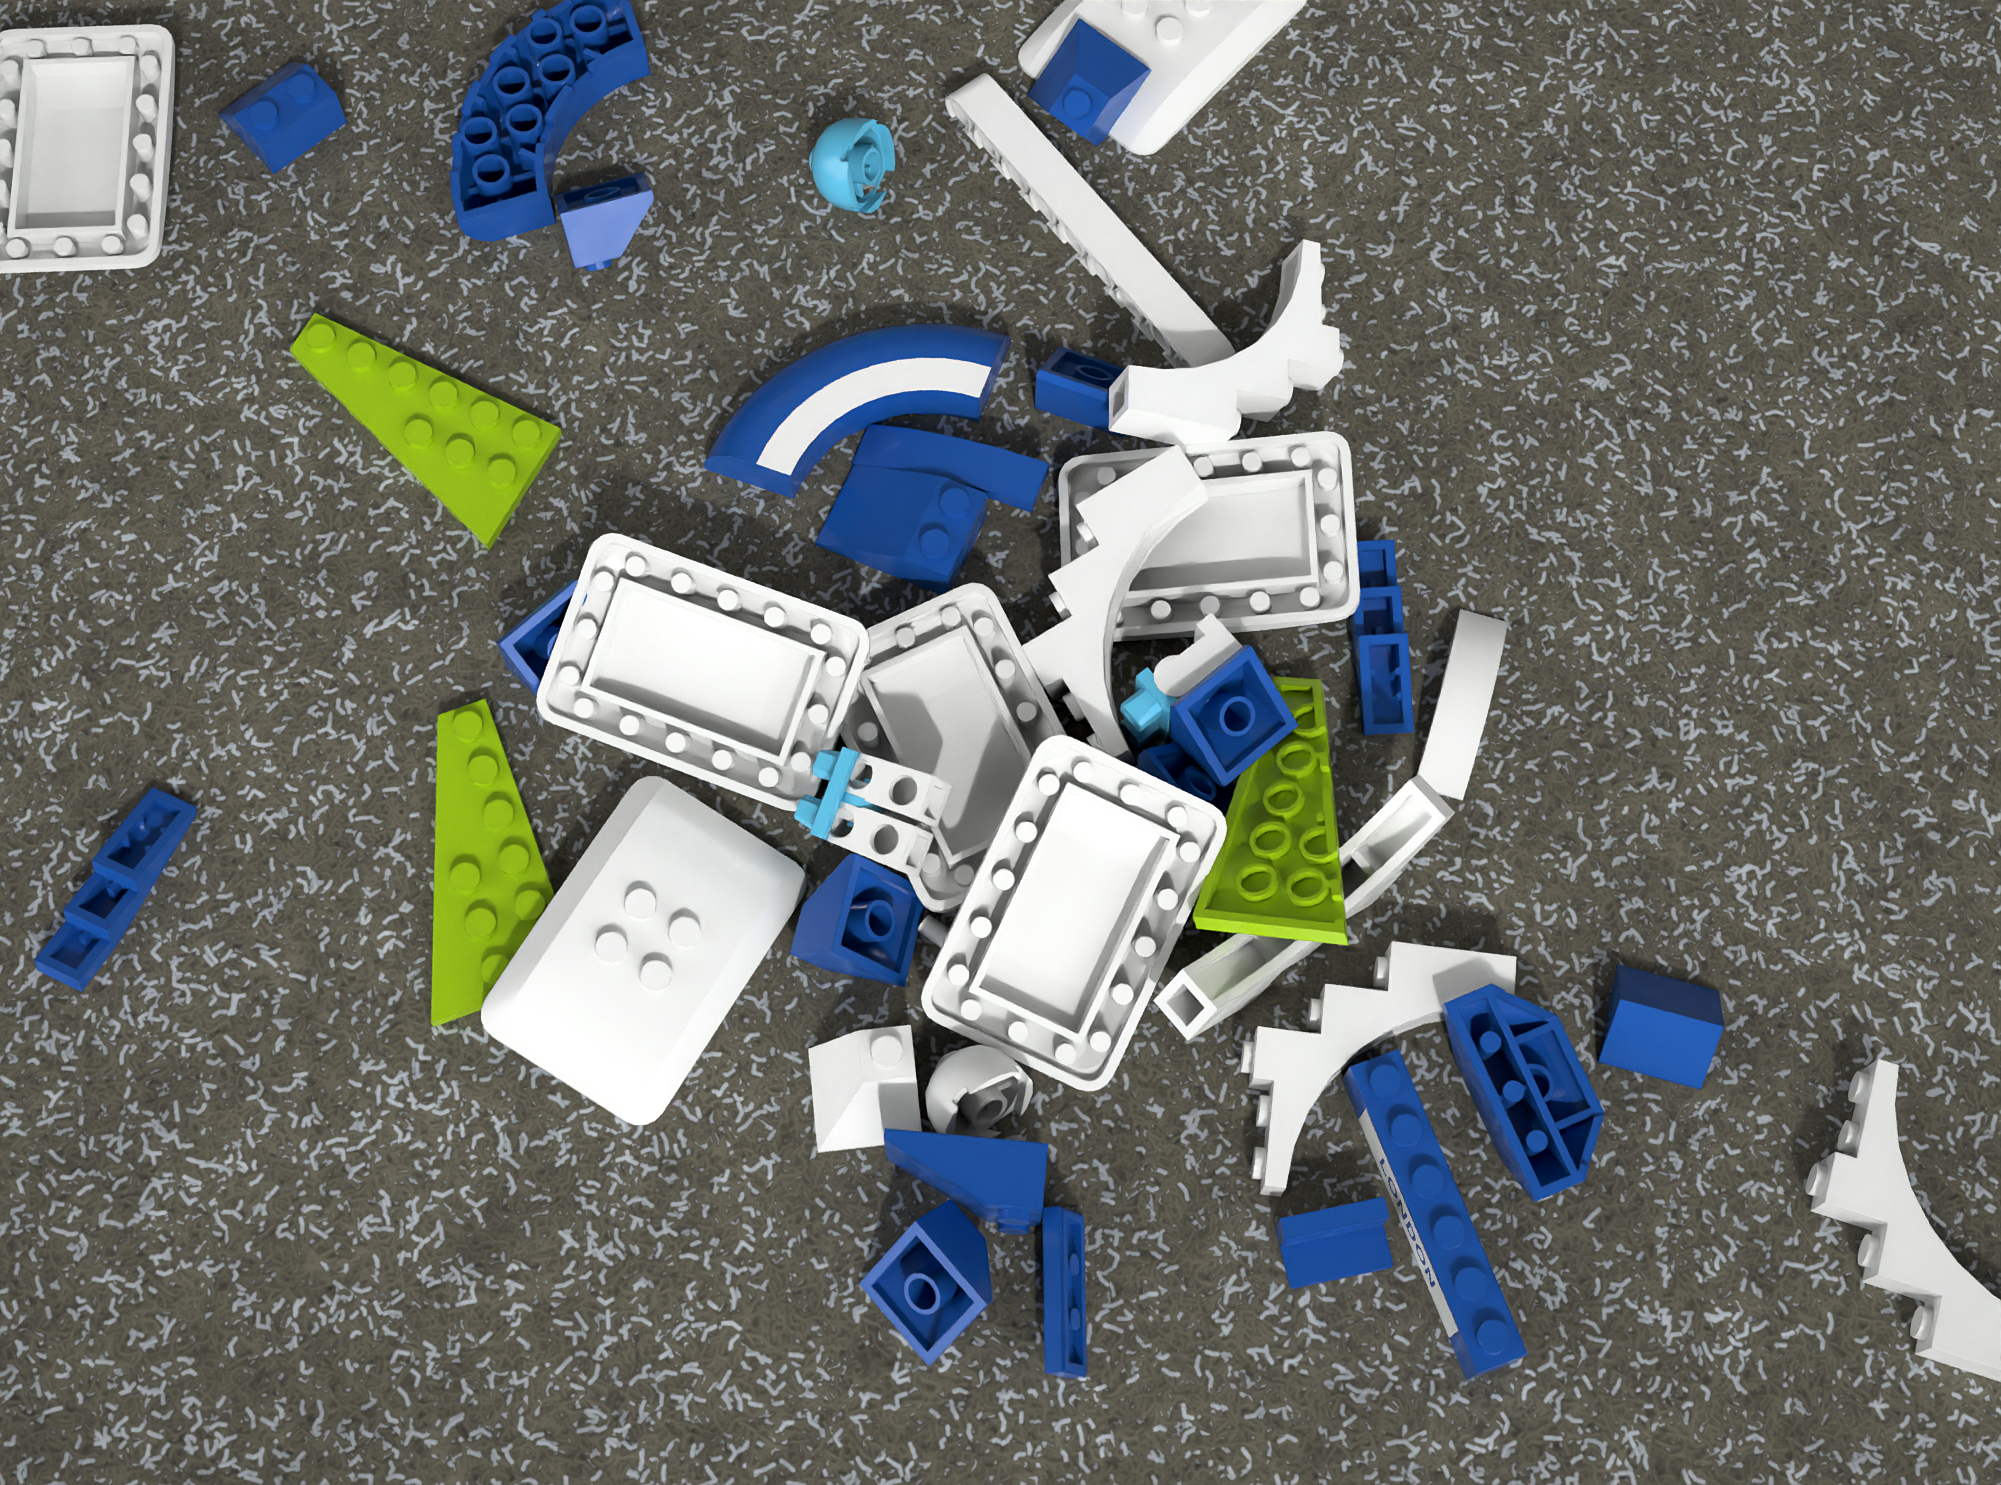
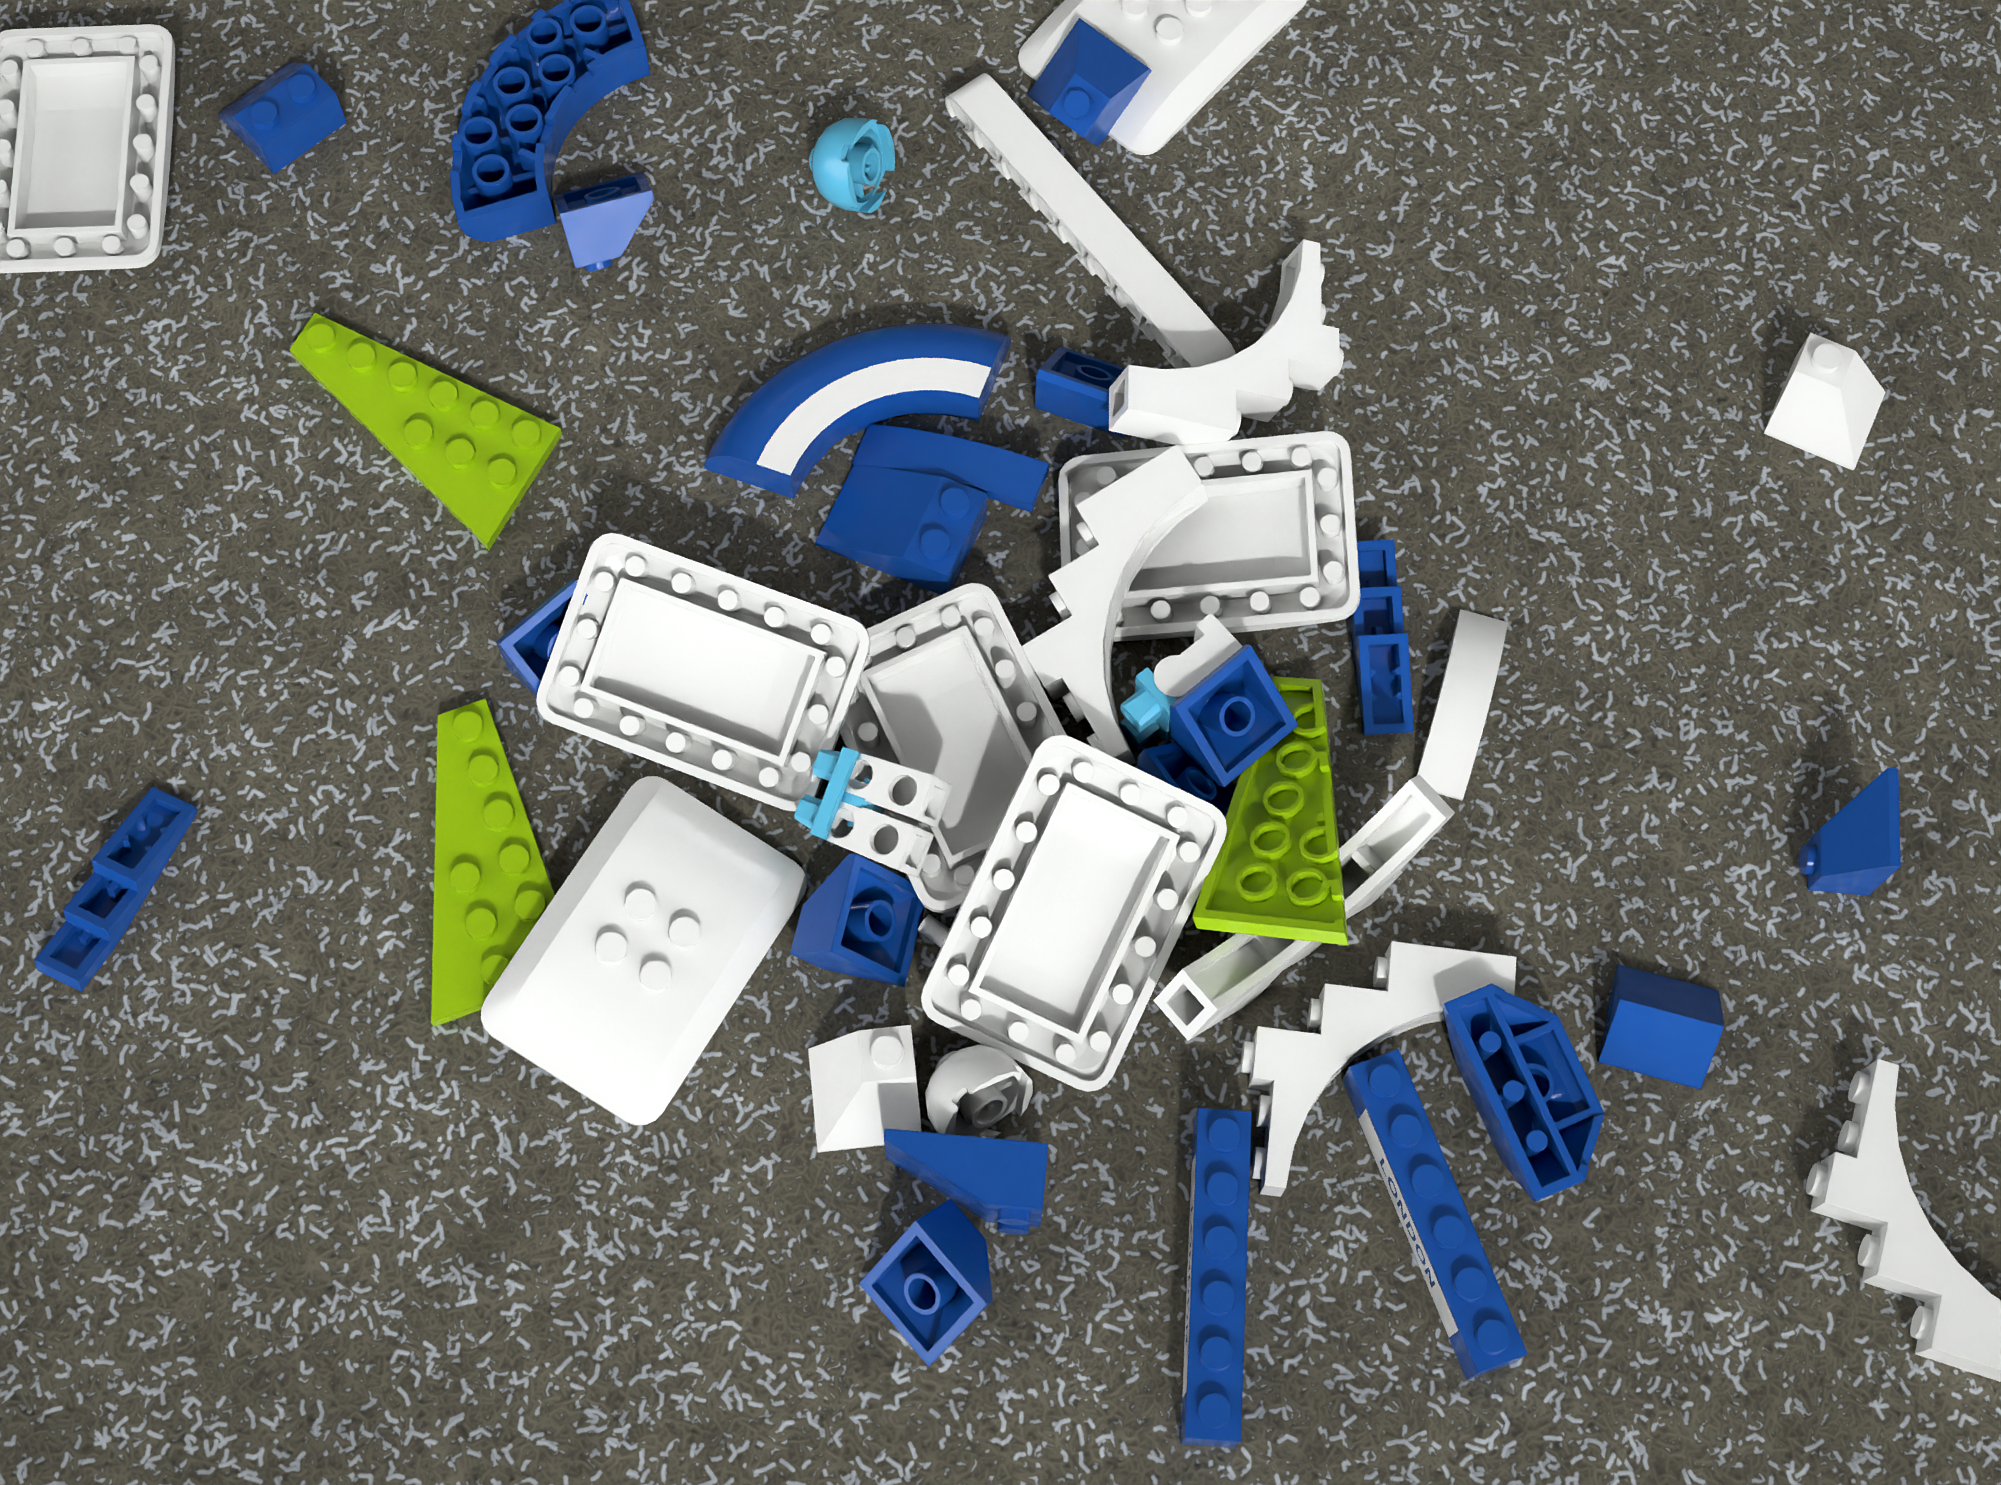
blue tile [1043,1206,1087,1378] -> none
blue panel [1275,1197,1393,1289] -> none
none -> blue brick [1180,1108,1252,1448]
none -> white slope [1764,332,1885,470]
none -> blue slope [1799,768,1901,896]

